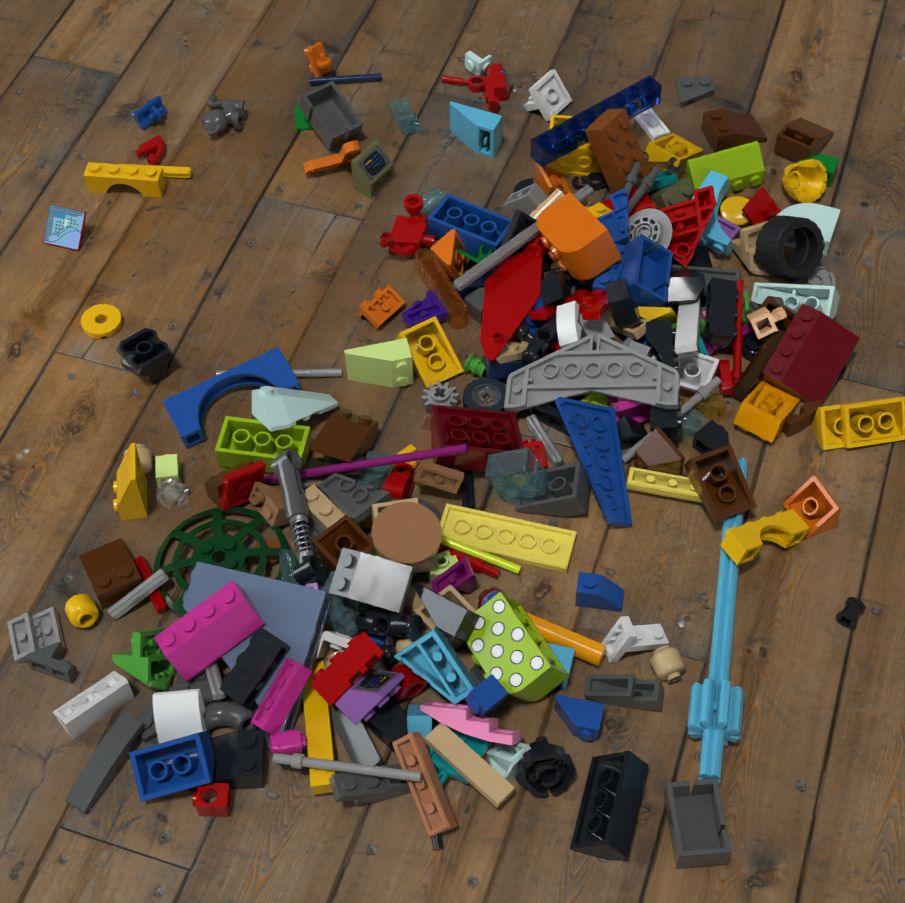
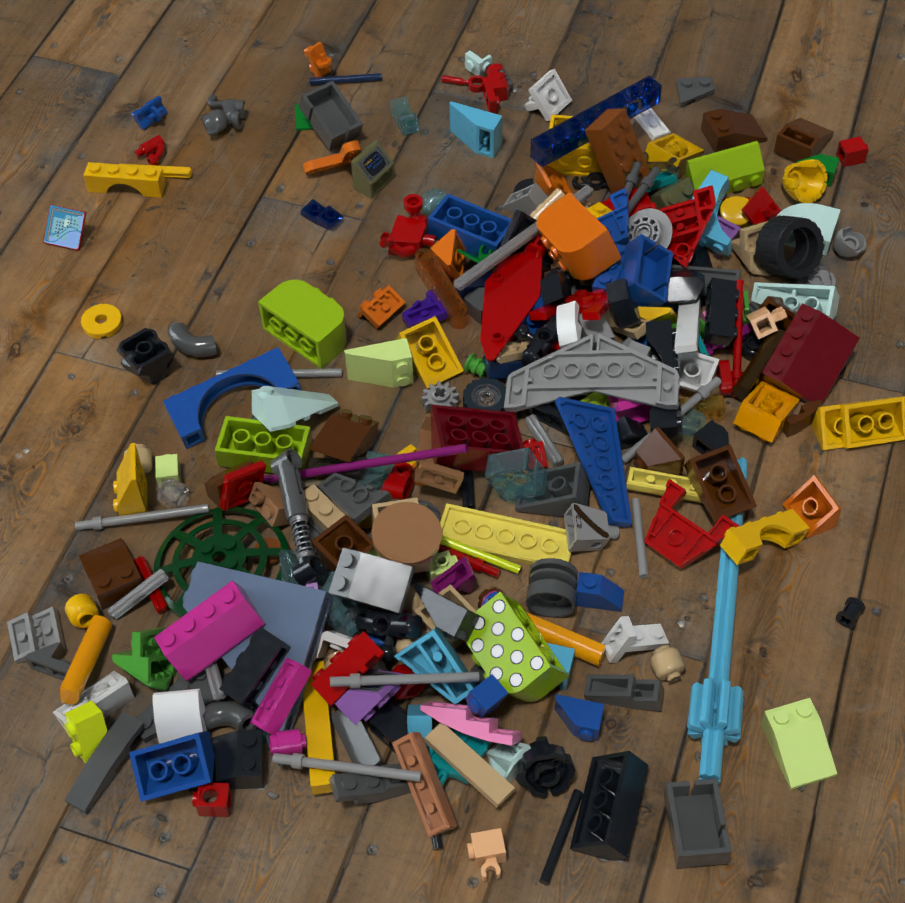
none -> light orange brick [60,615,112,705]
none -> neon yellow slope [64,700,107,764]
none -> light grey bar [75,504,210,531]
none -> dark grey cylinder [168,323,217,357]
none -> lime brick [258,280,347,369]
none -> clear blue slope [300,199,344,230]
none -> light grey bar [330,672,479,689]
none -> light nougat brick [467,828,506,881]
none -> dark grey wheel [526,558,578,618]
none -> black bar [539,789,583,885]
none -> light grey torso [564,503,619,552]
none -> light grey bar [631,498,649,579]
none -> red wing [644,479,739,569]
none -> yellowish green slope [760,698,837,790]
none -> light grey hair [833,227,867,258]
none -> red brick [836,136,869,167]

